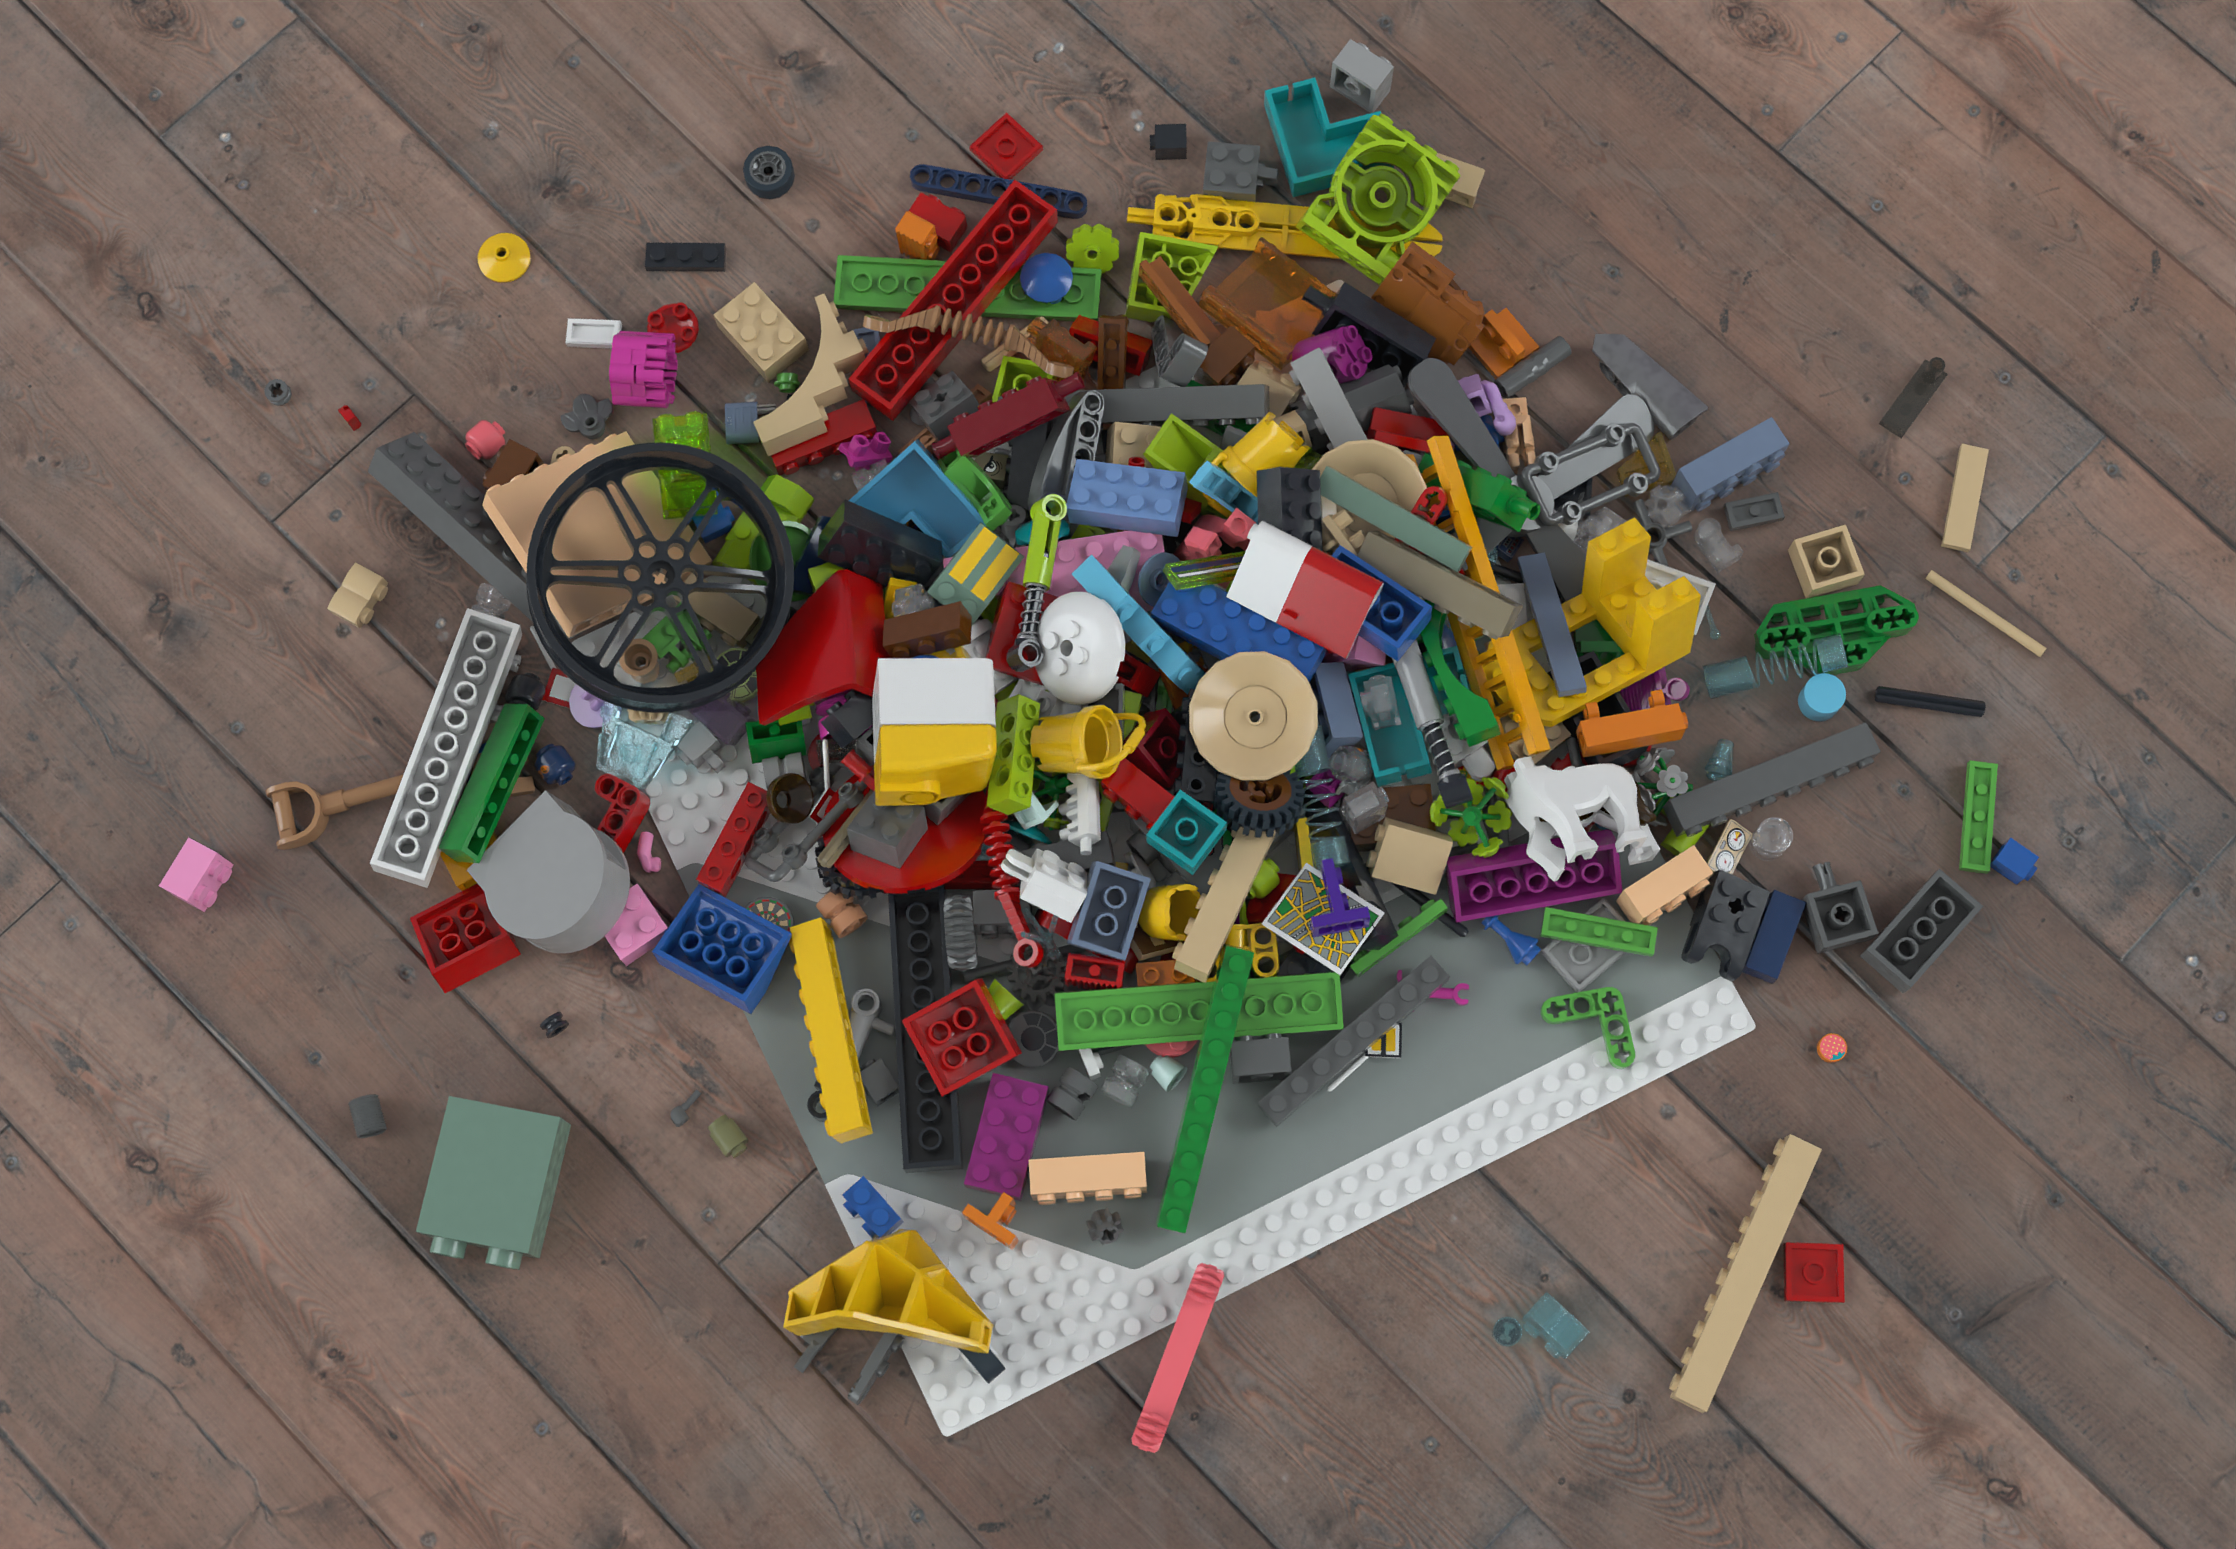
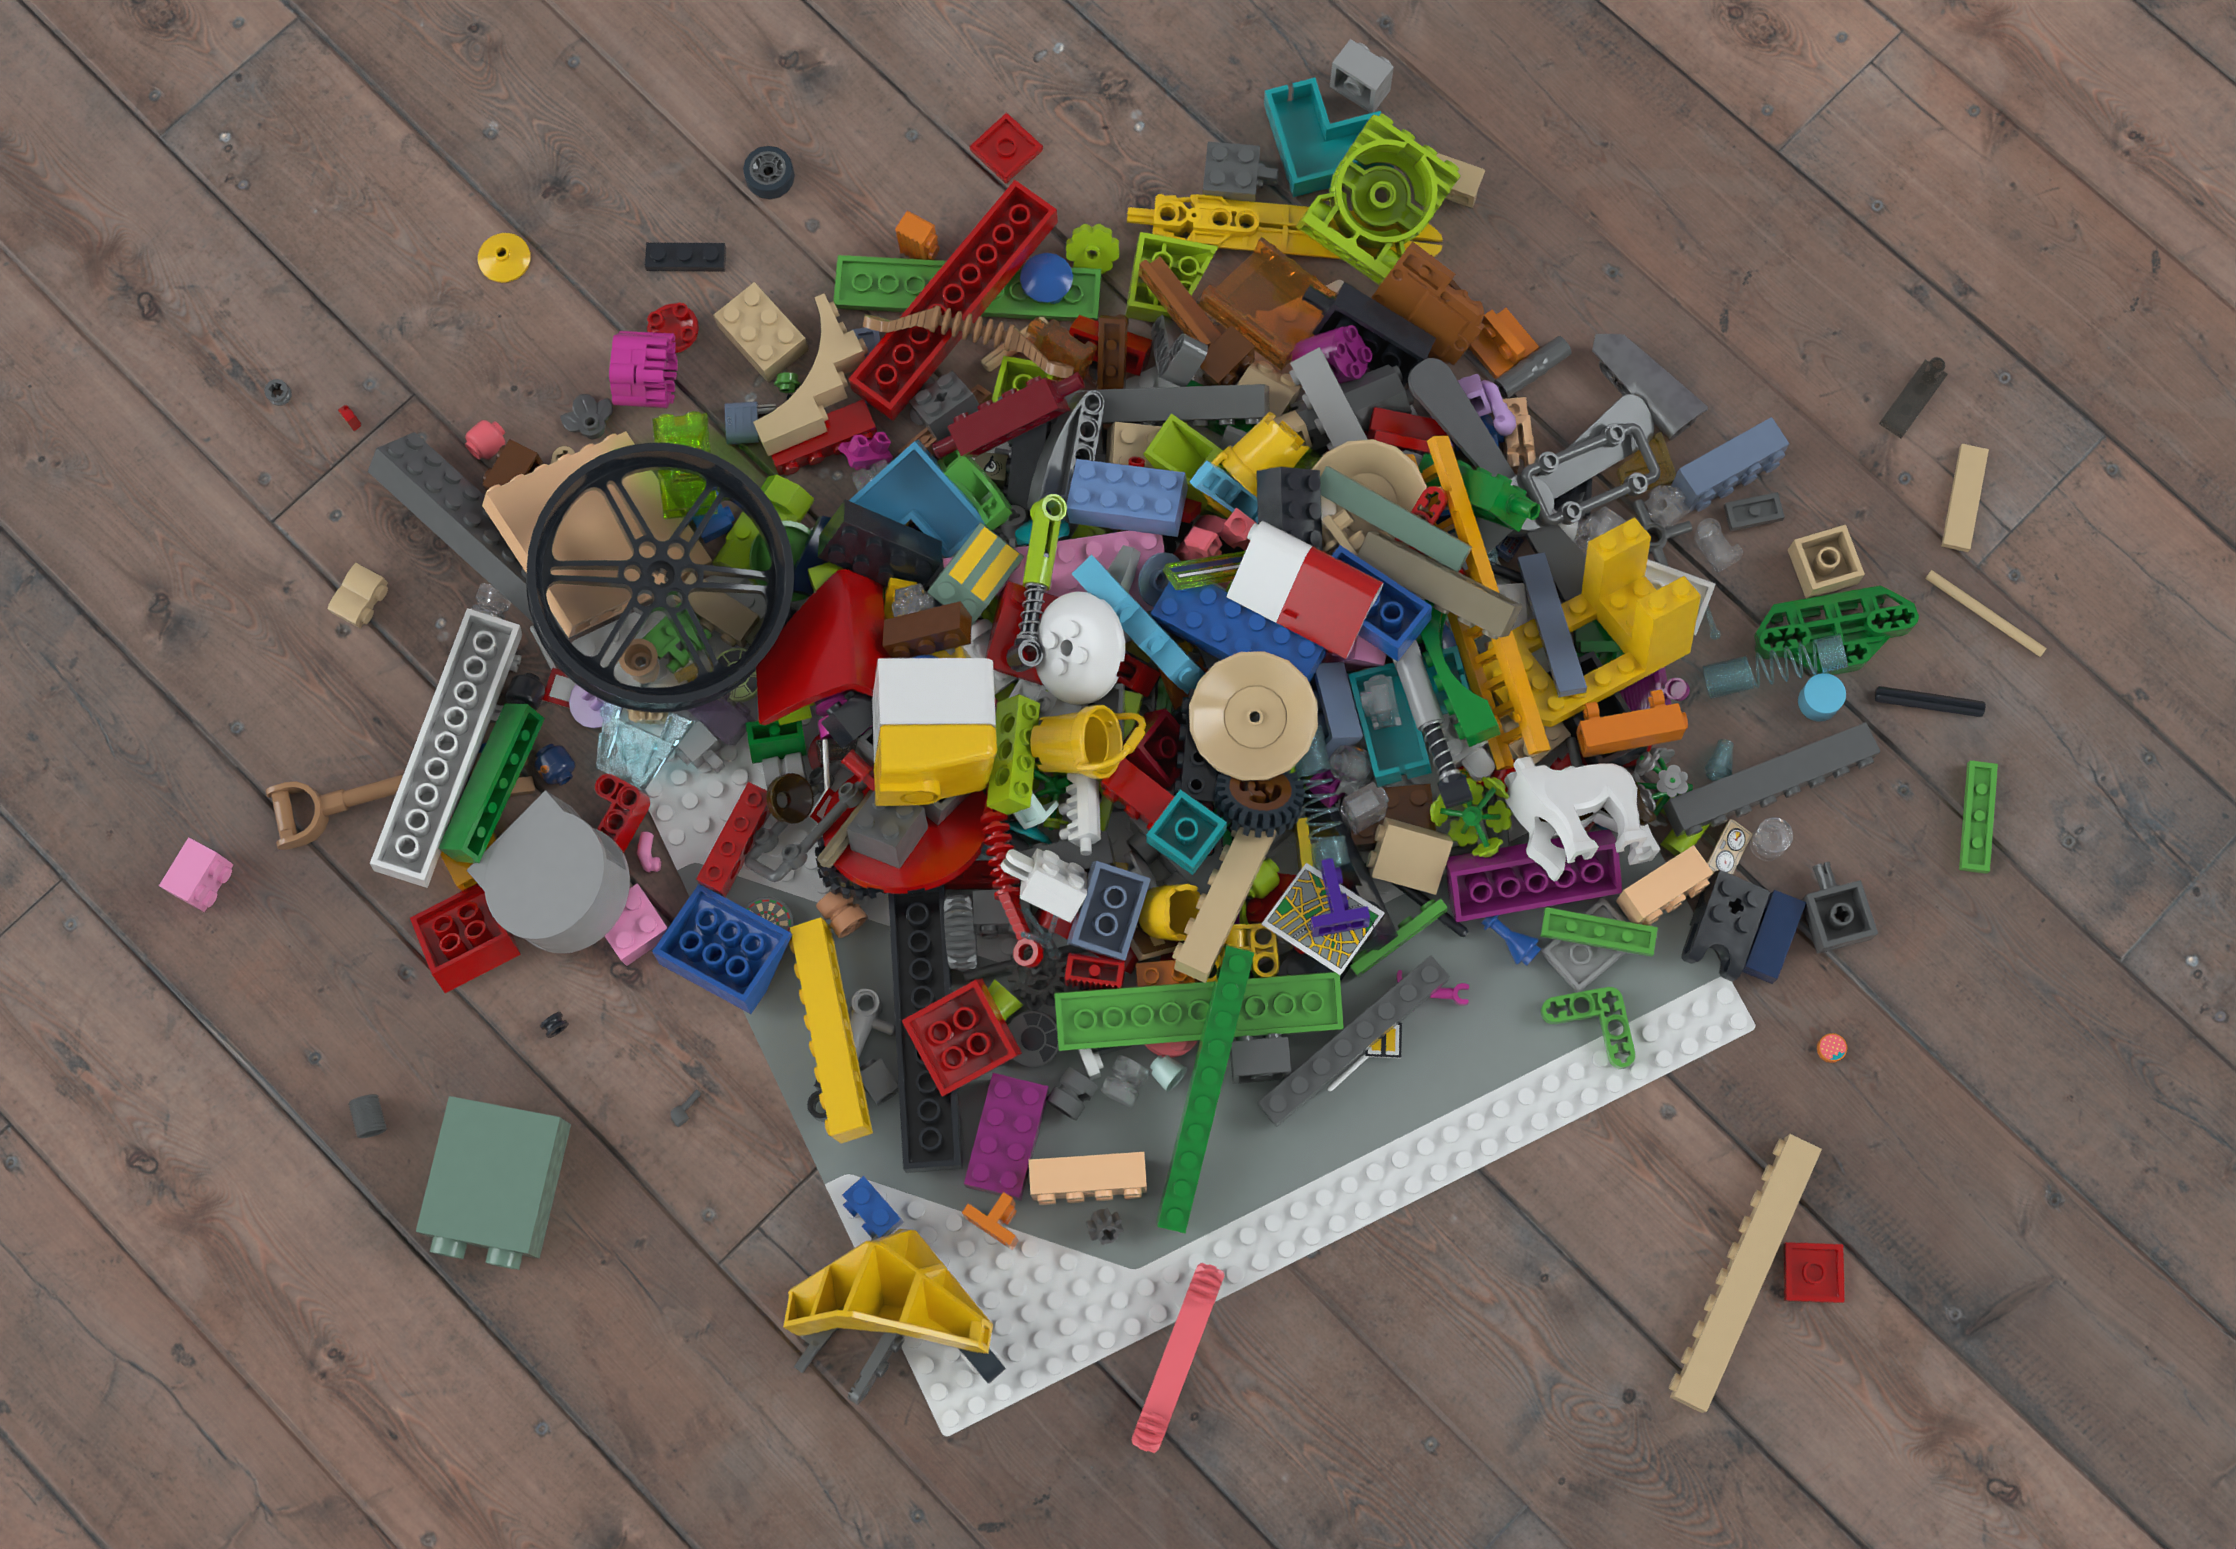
white tile [566,318,622,348] -> none
olive brick [708,1114,748,1158] -> none
red brick [909,192,967,252] -> none
dark blue beam [910,164,1087,219] -> none
black brick [1150,124,1187,160] -> none
clear light blue tile [1492,1317,1522,1347] -> none
clear light blue brick [1522,1292,1590,1359] -> none
dark grey brick [1860,869,1983,993] -> none
blue brick [1990,838,2039,885] -> none

